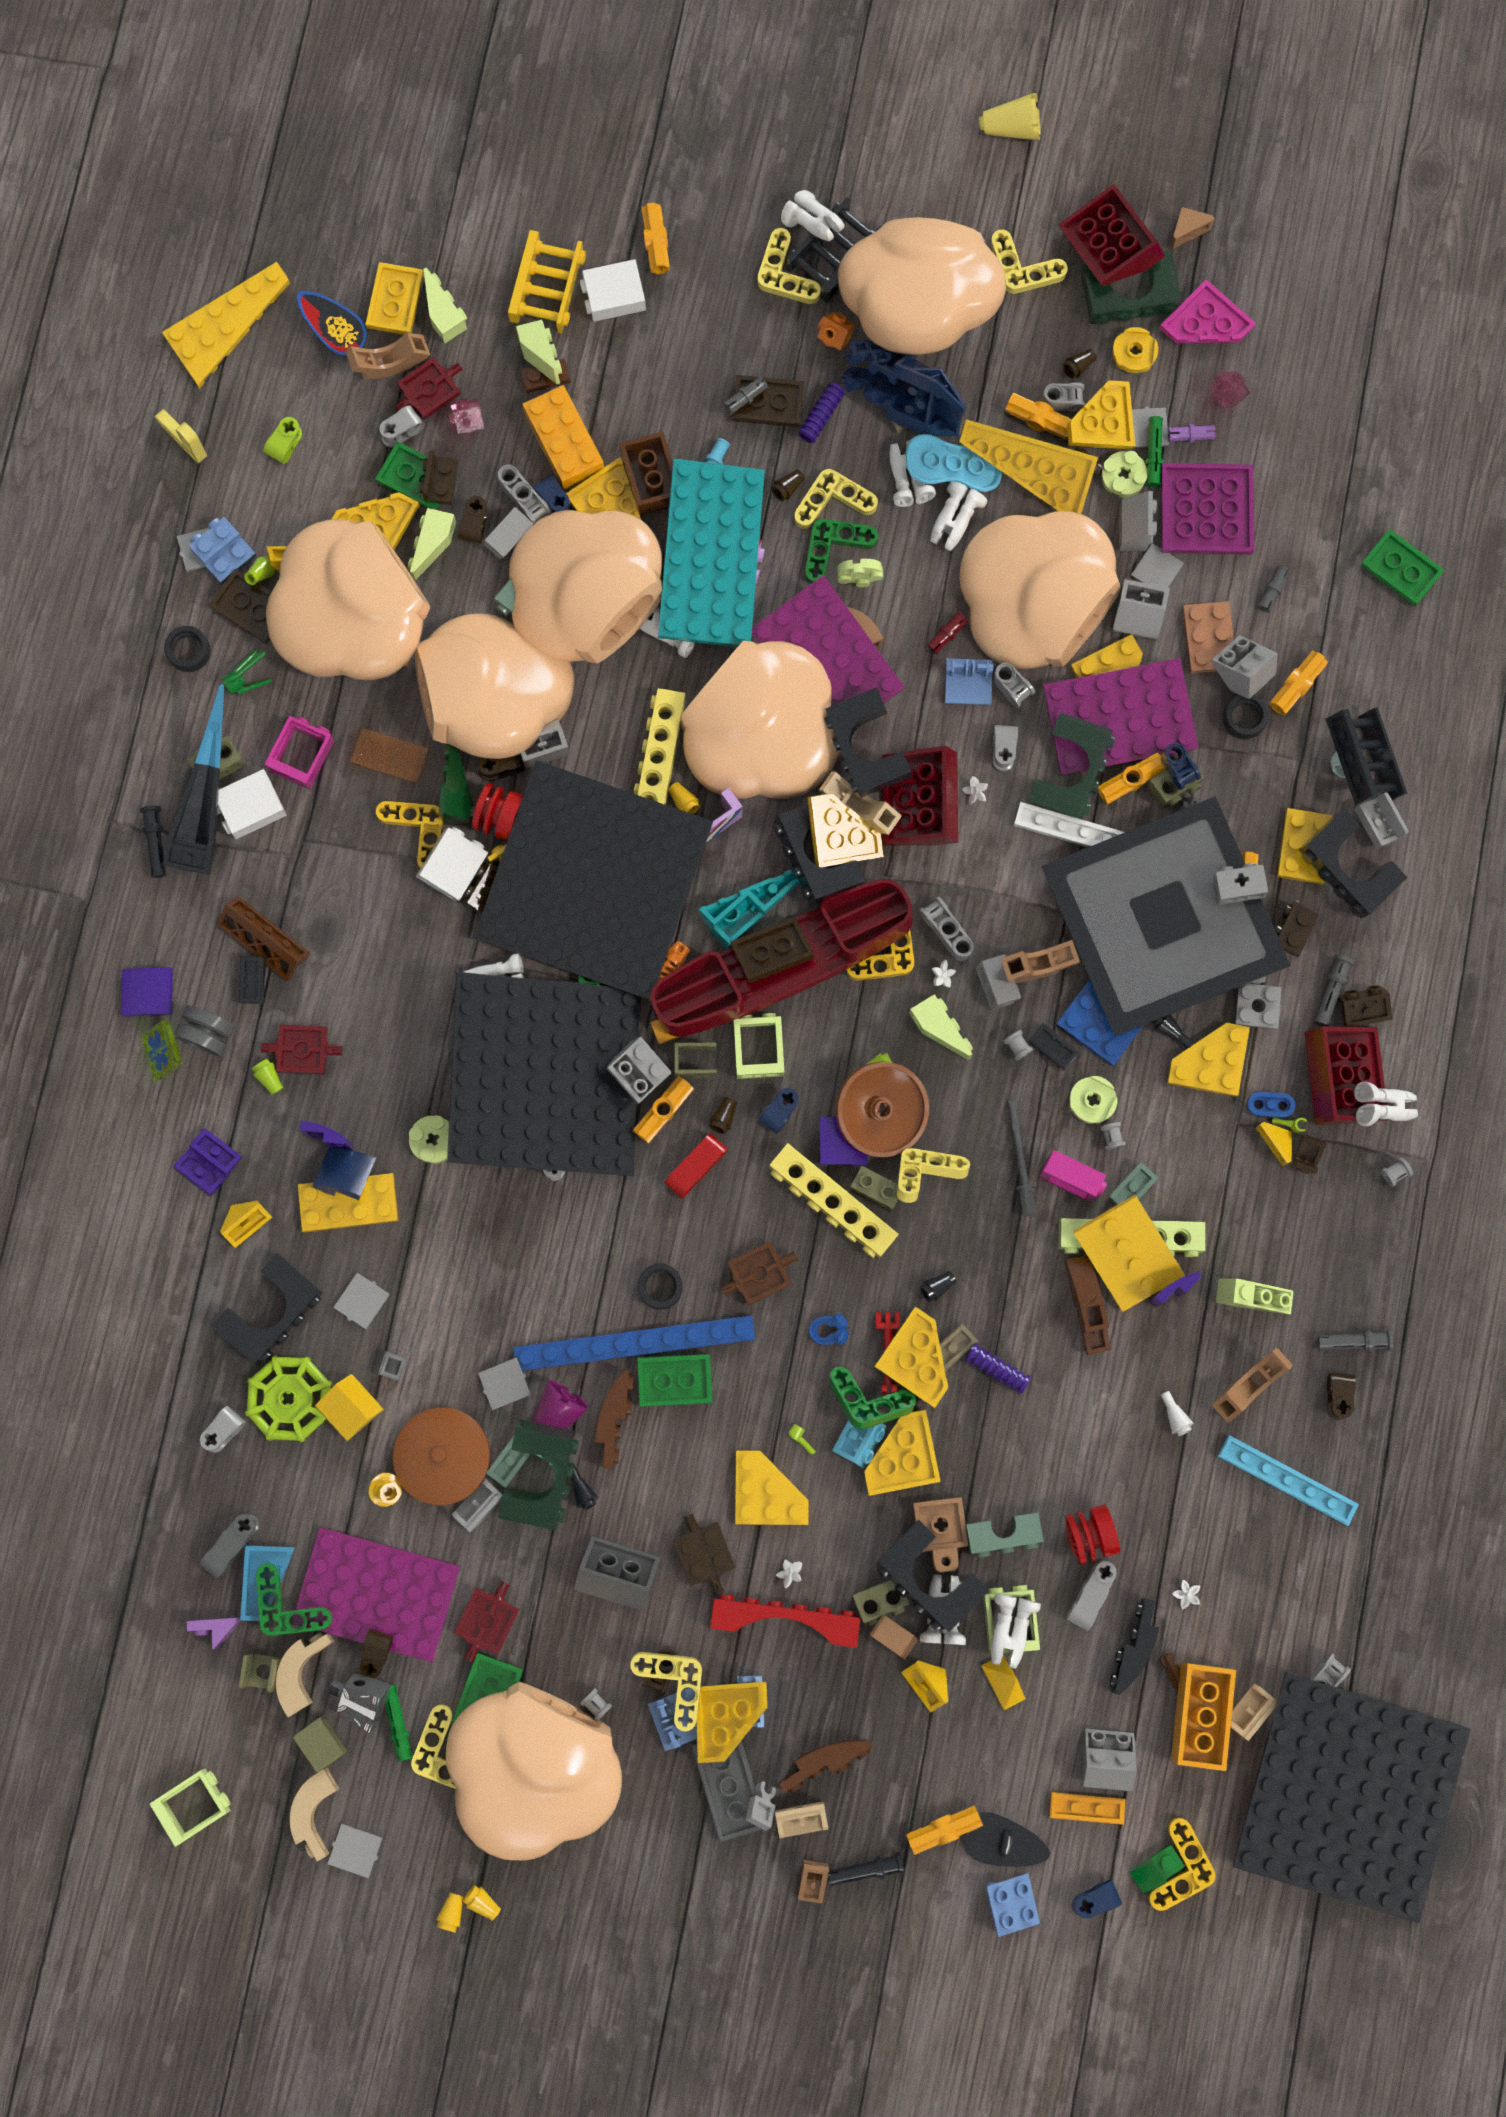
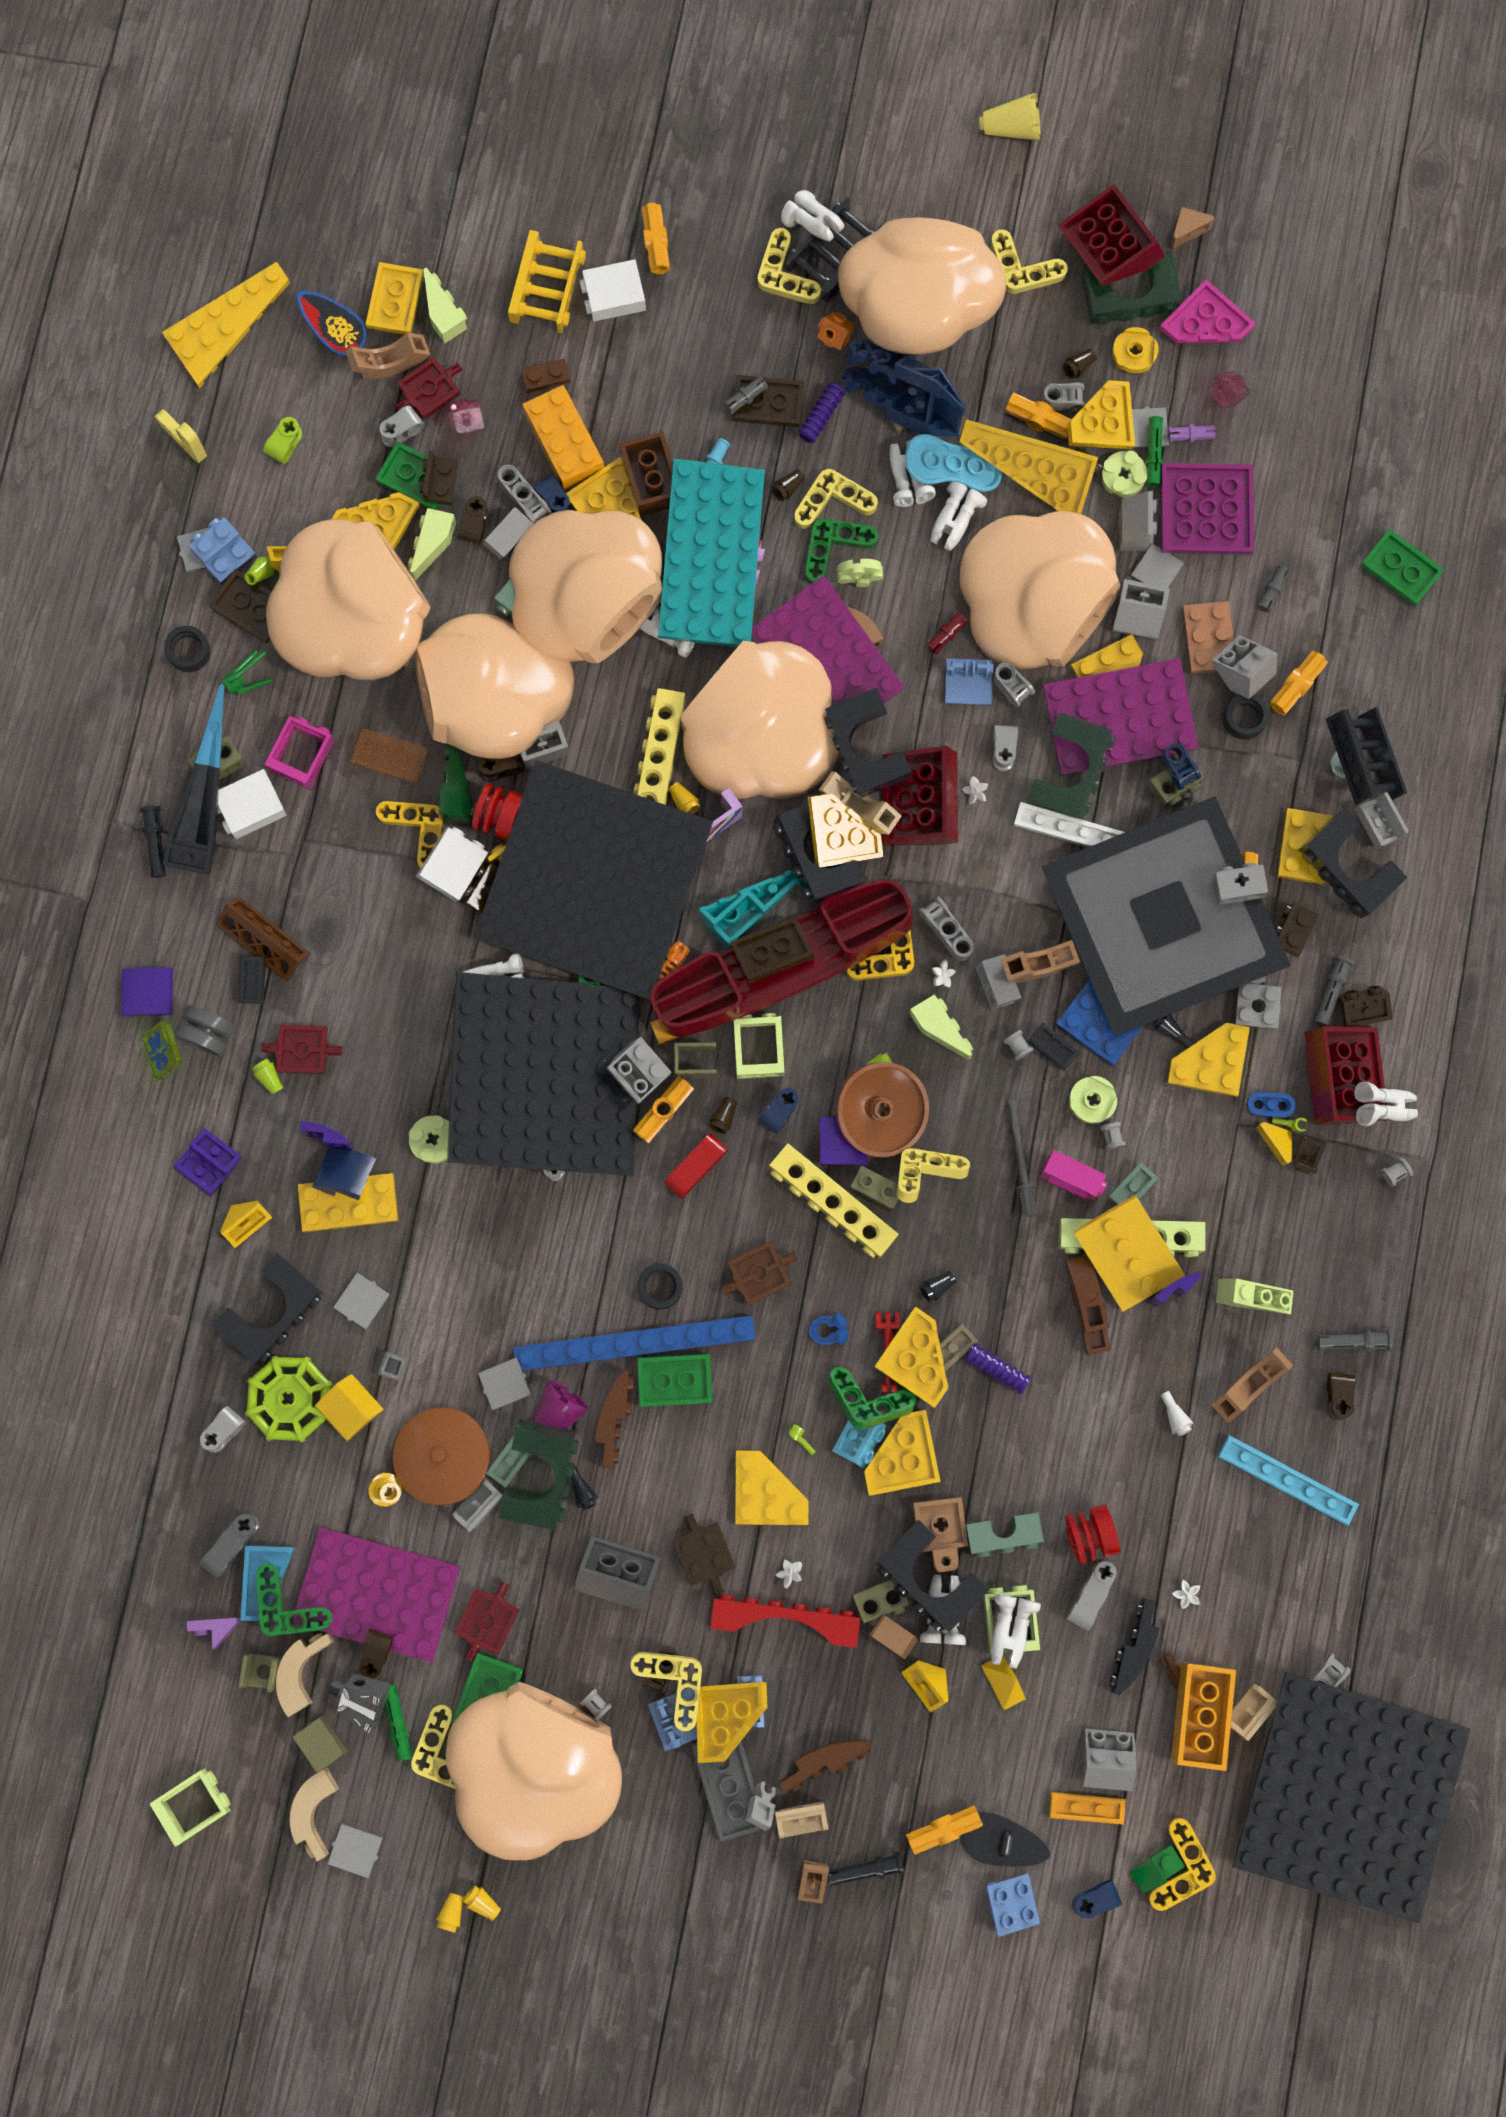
yellowish green slope [516,320,562,384] -> none
light orange piece [1097,752,1166,805] -> none

